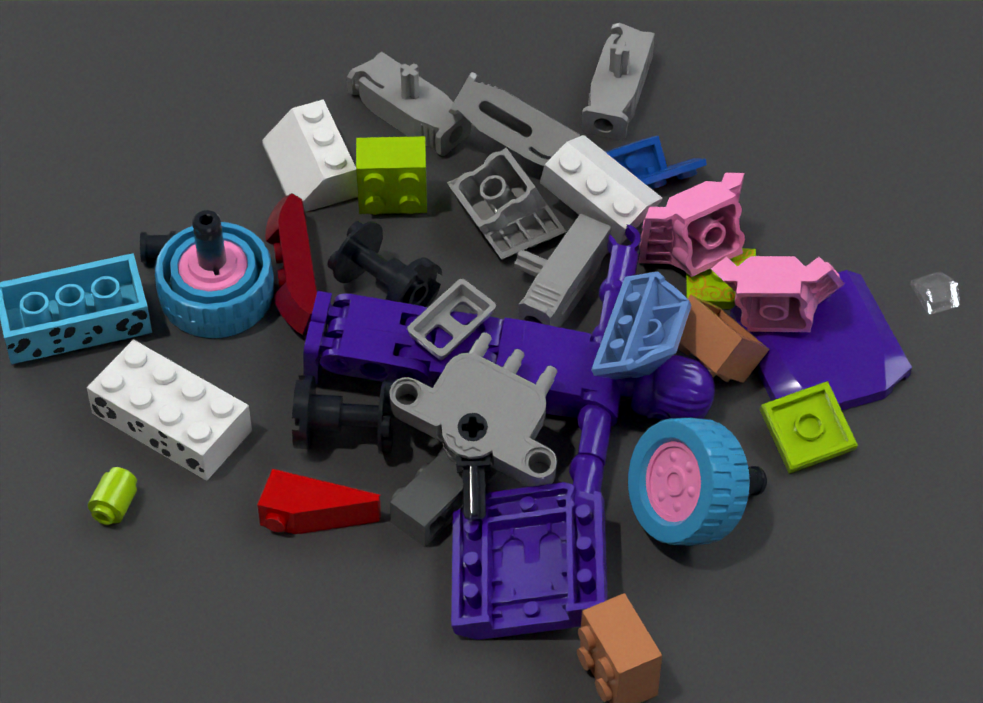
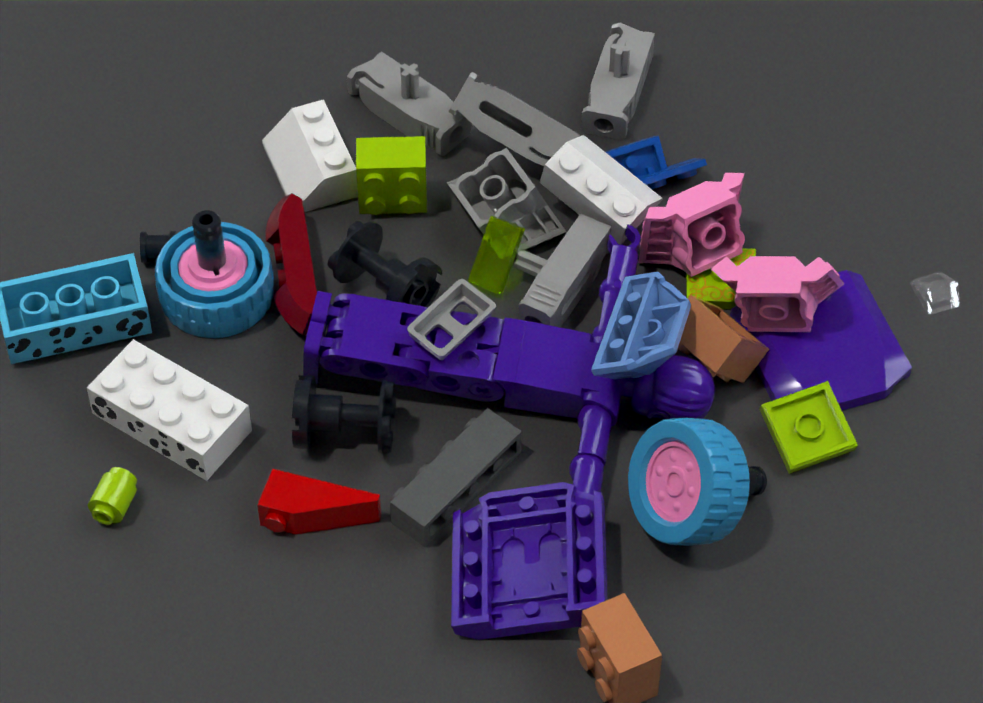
light grey piece [390,332,557,521] -> none
none -> clear neon green tile [467,216,525,294]

